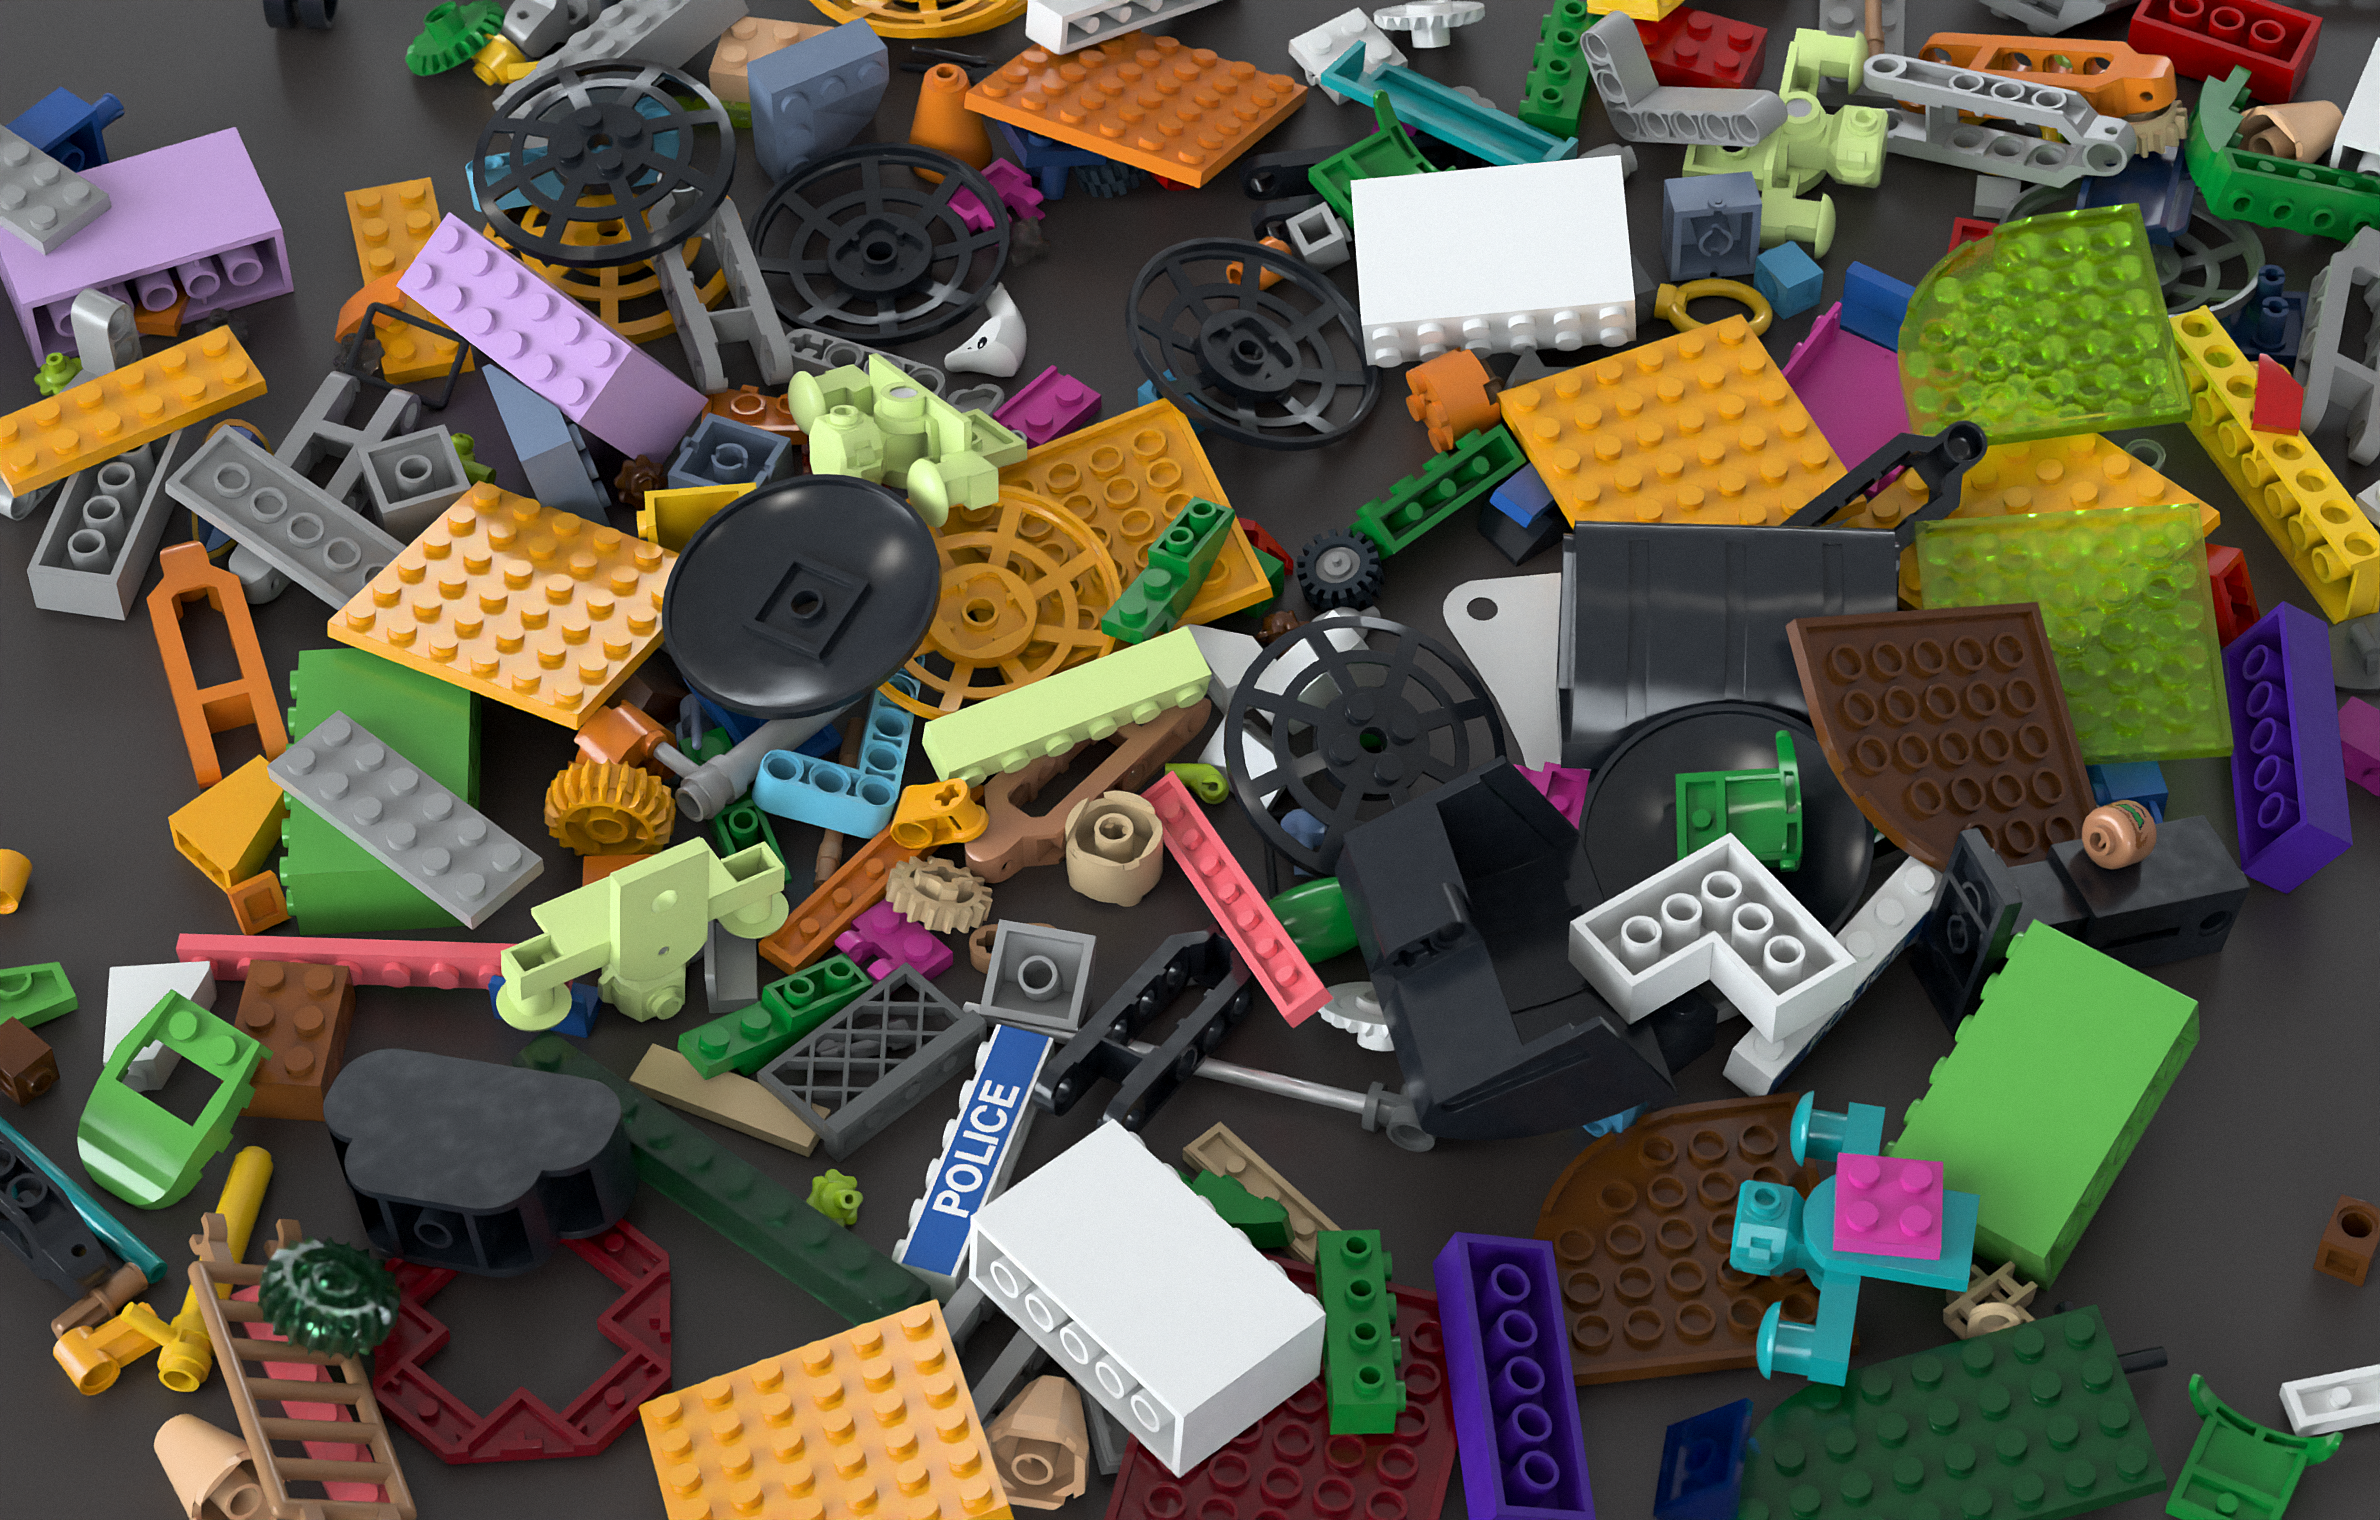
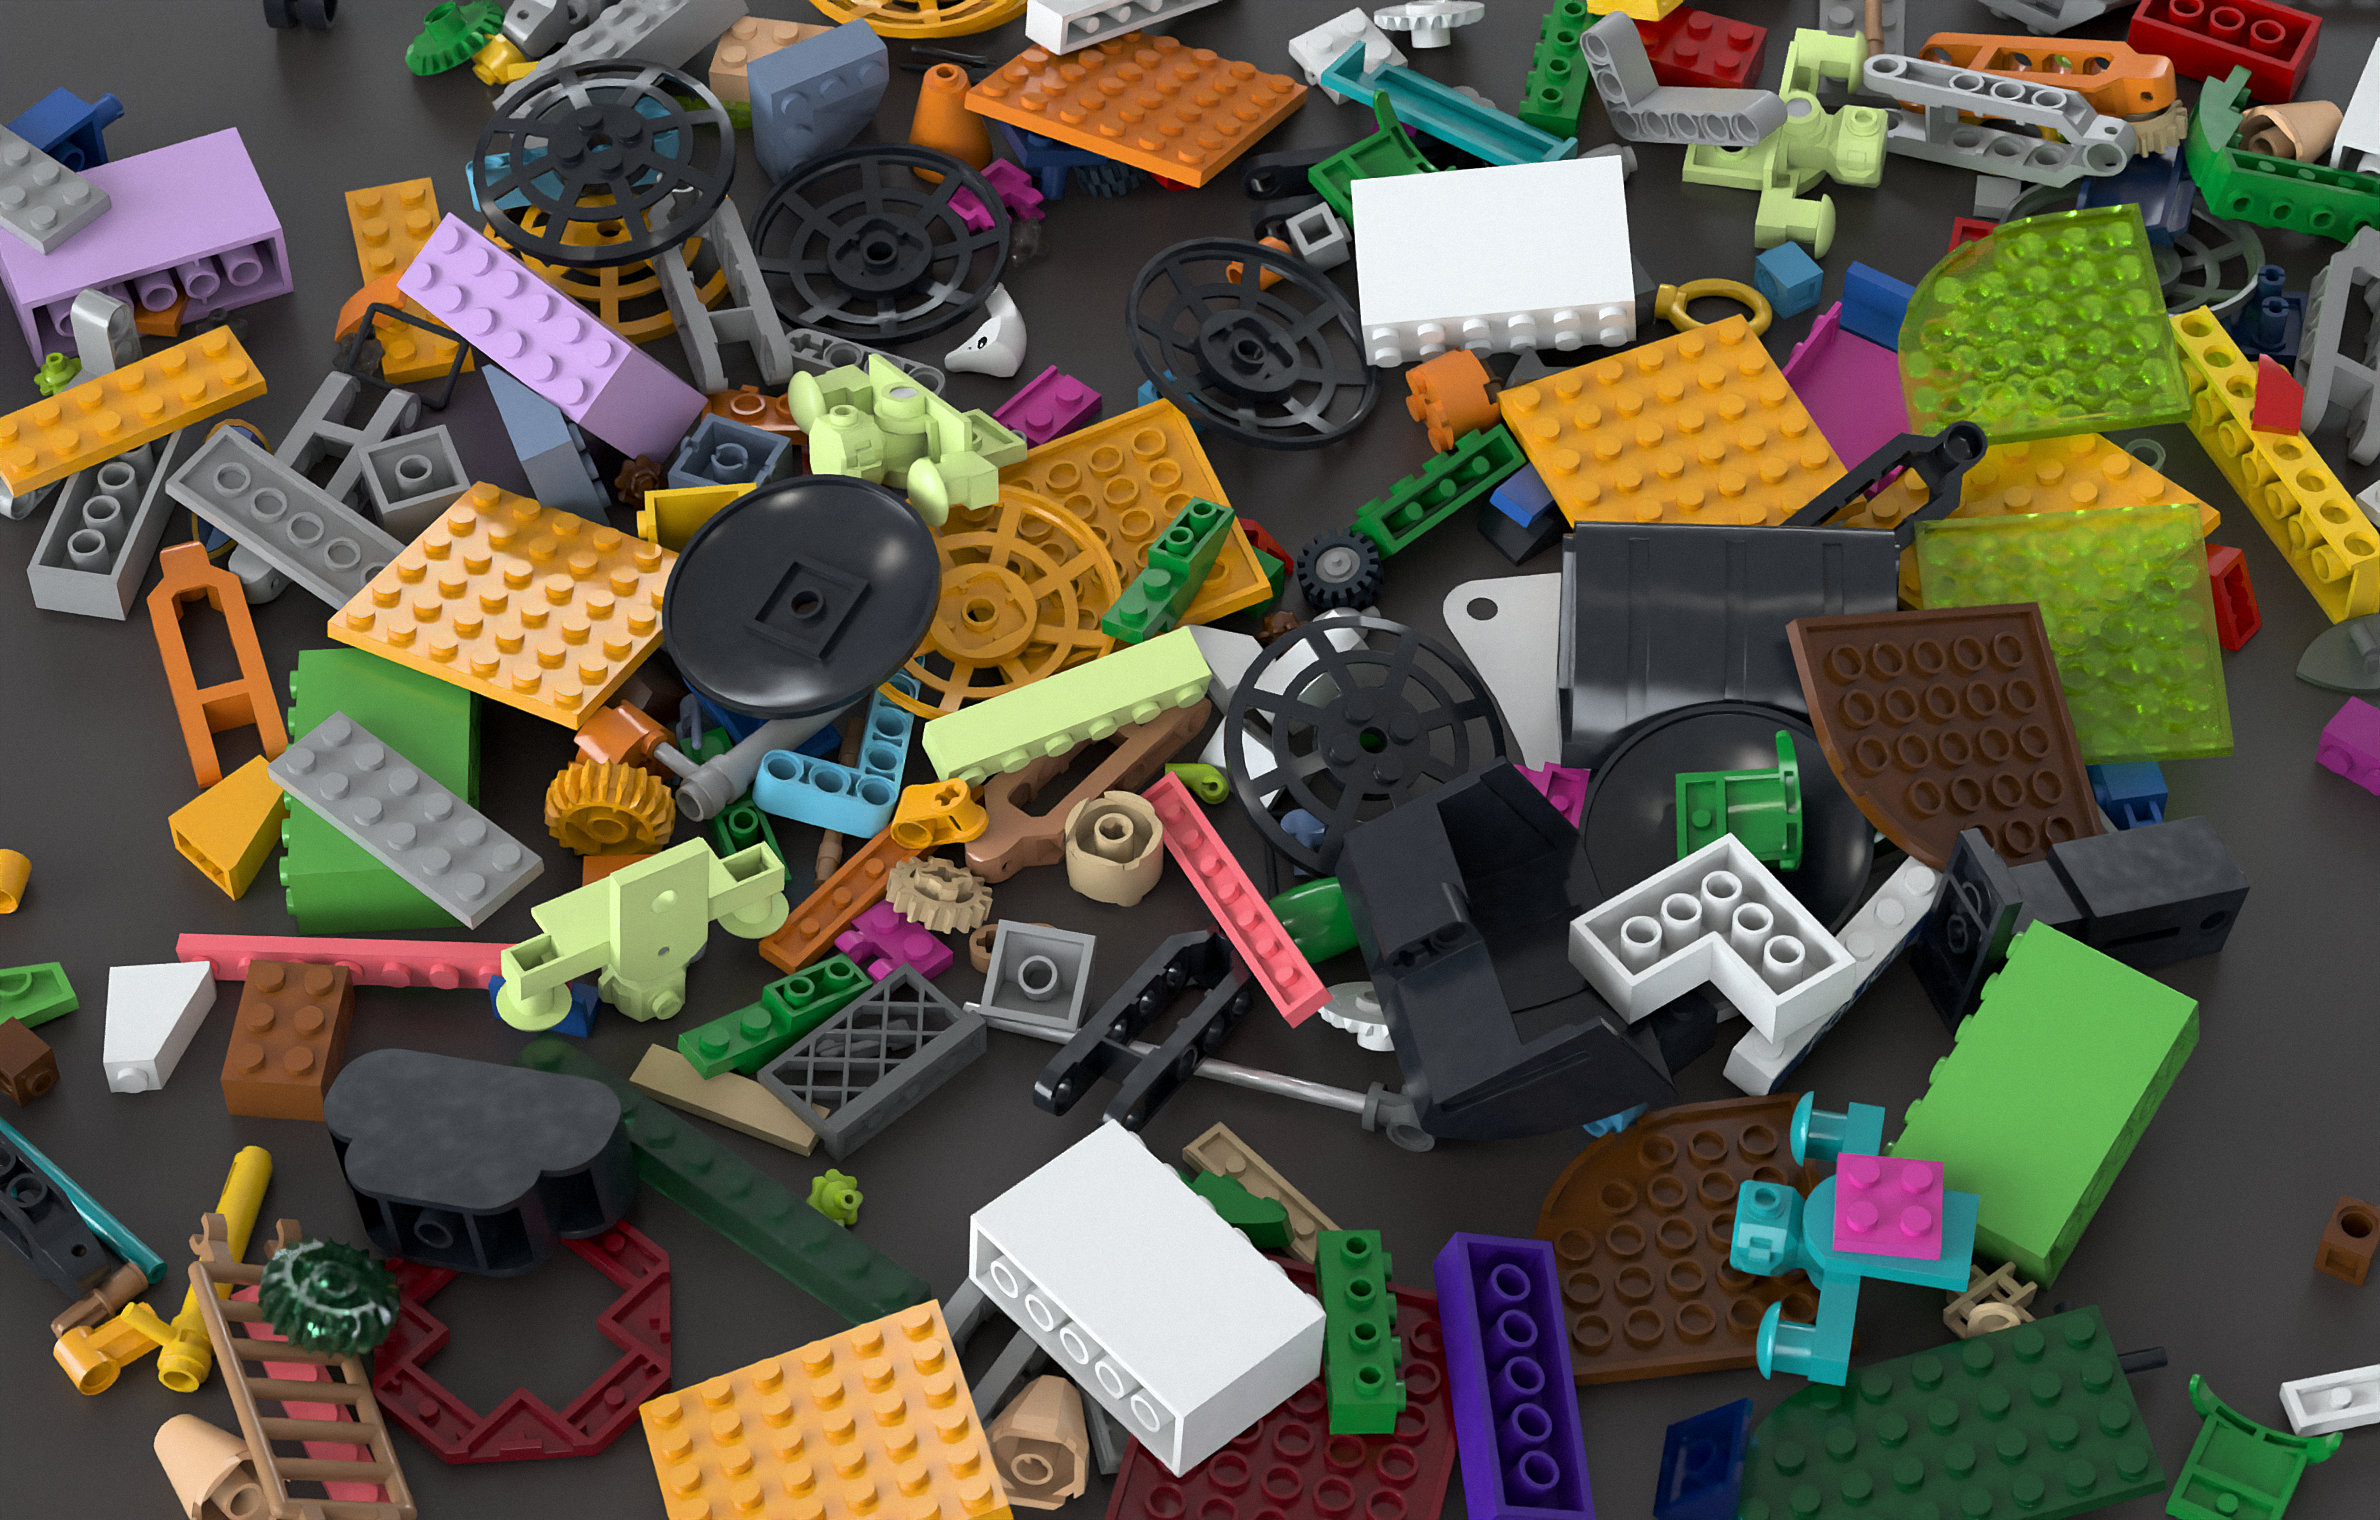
bright green slope [77,989,274,1210] -> none
orange tile [225,870,292,936] -> none
lime arm [450,433,497,485] -> none
light grey panel [704,919,759,1013] -> none
brick [891,1024,1055,1304] -> none
light grey tile [947,384,1005,418] -> none
sand blue brick [1661,171,1762,281] -> none
nougat head [2082,800,2157,870] -> none
dark purple brick [2220,601,2353,894] -> none

